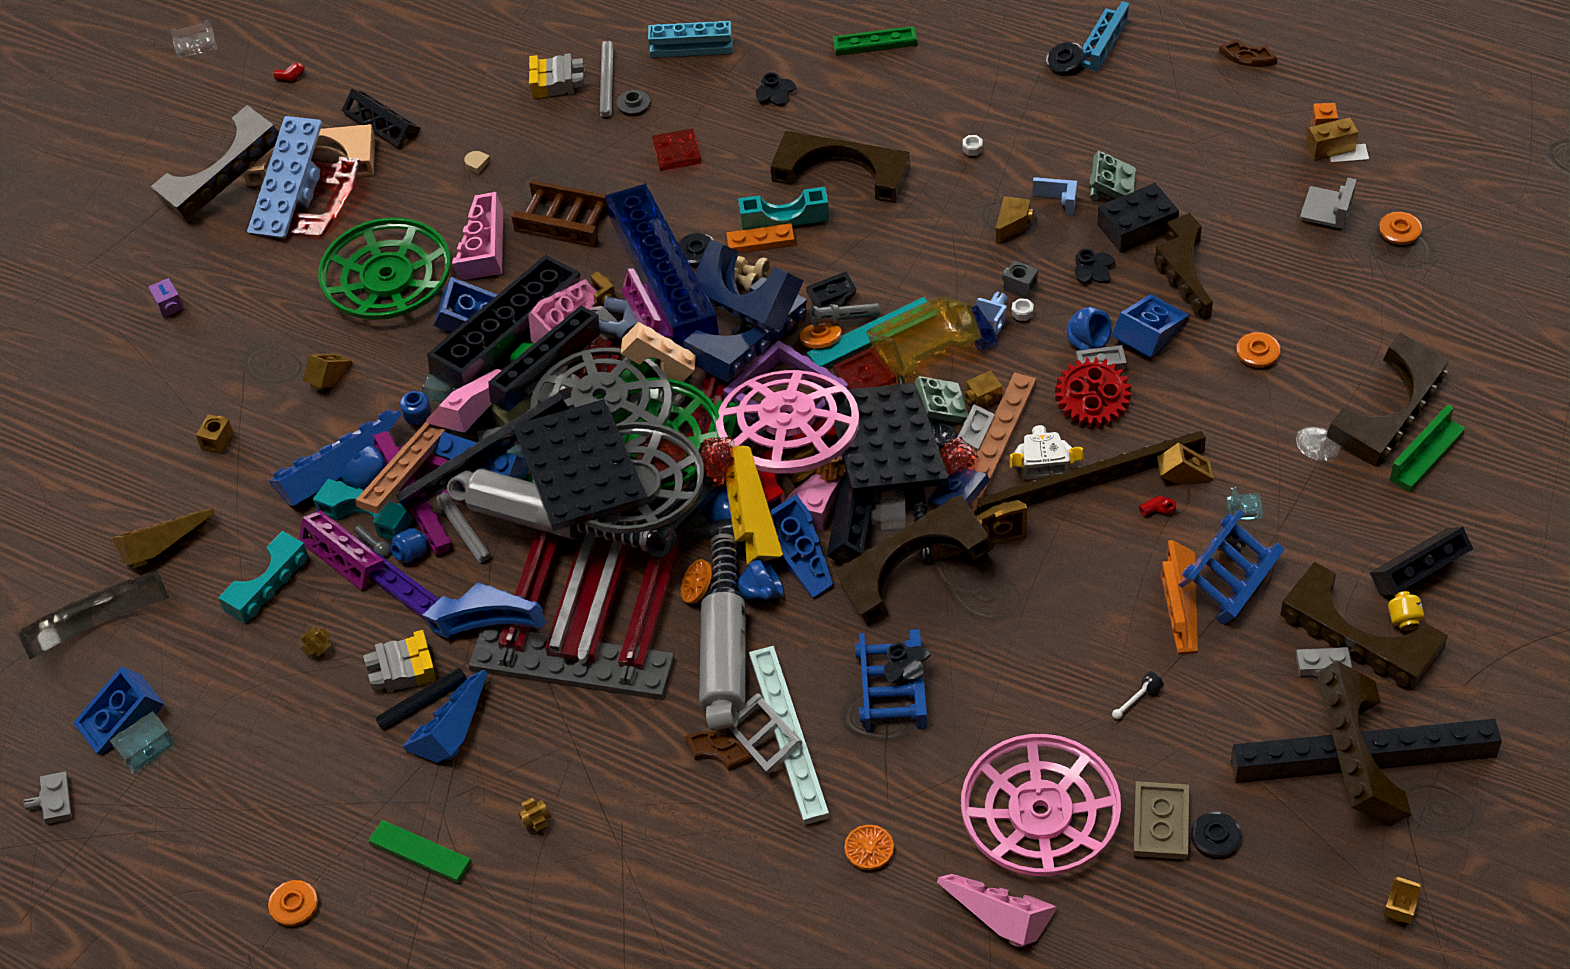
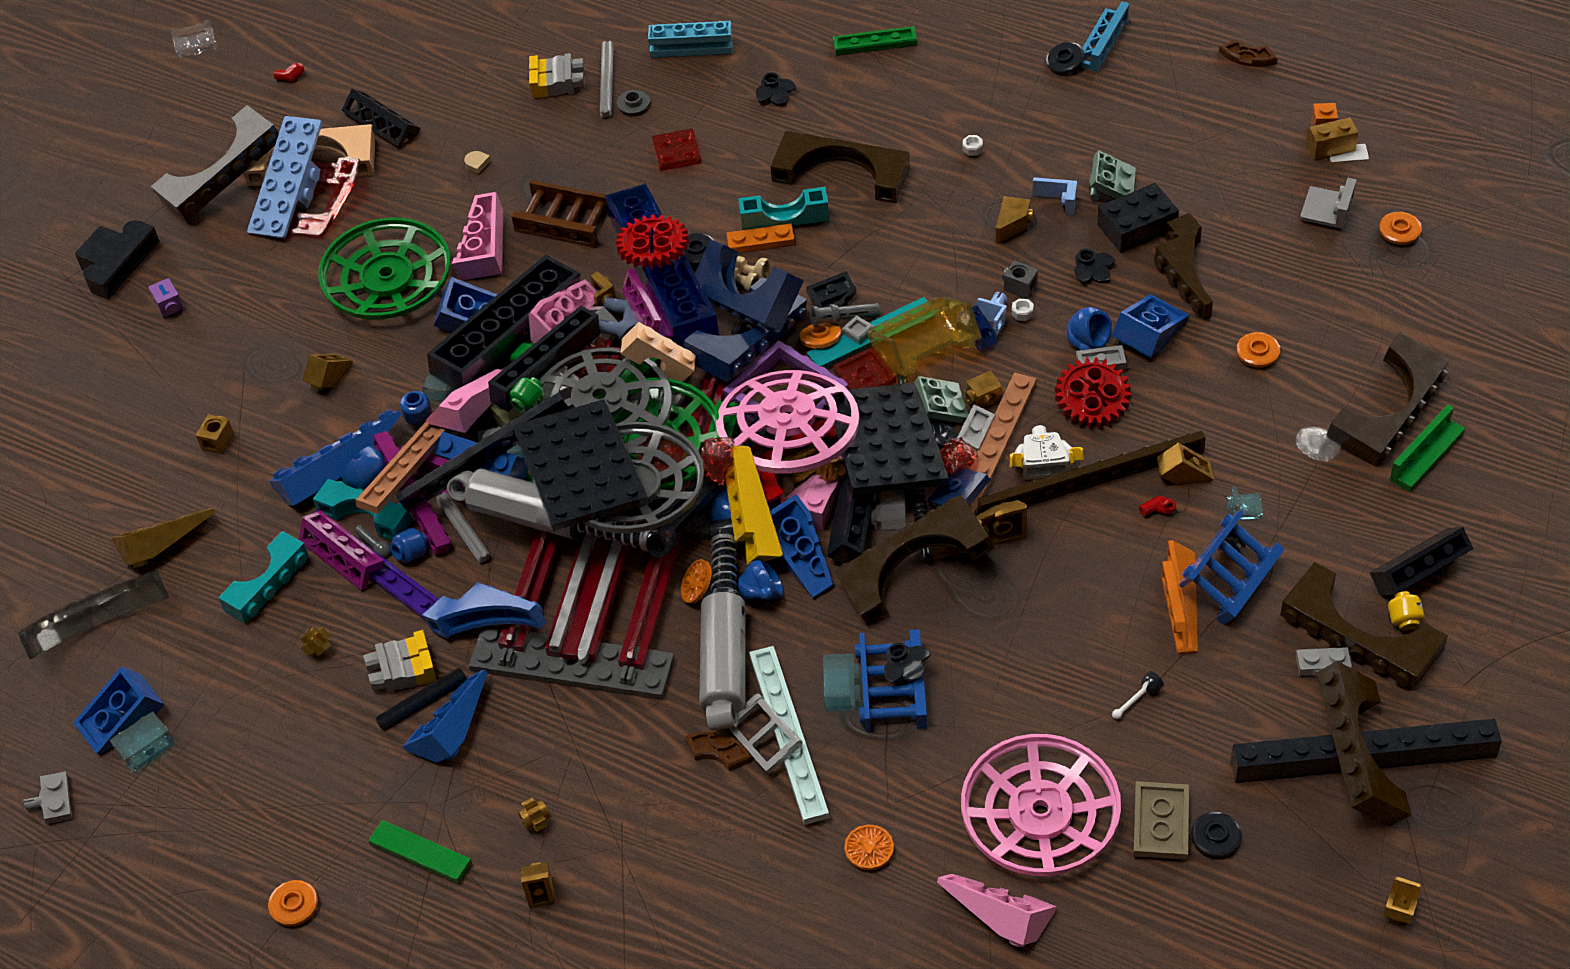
none -> black brick [75,220,160,300]
none -> green head [510,377,545,413]
none -> pearl gold slope [521,862,555,908]
none -> red gear [616,214,689,269]
none -> clear light blue brick [823,654,860,711]
none -> light grey tile [842,315,874,344]

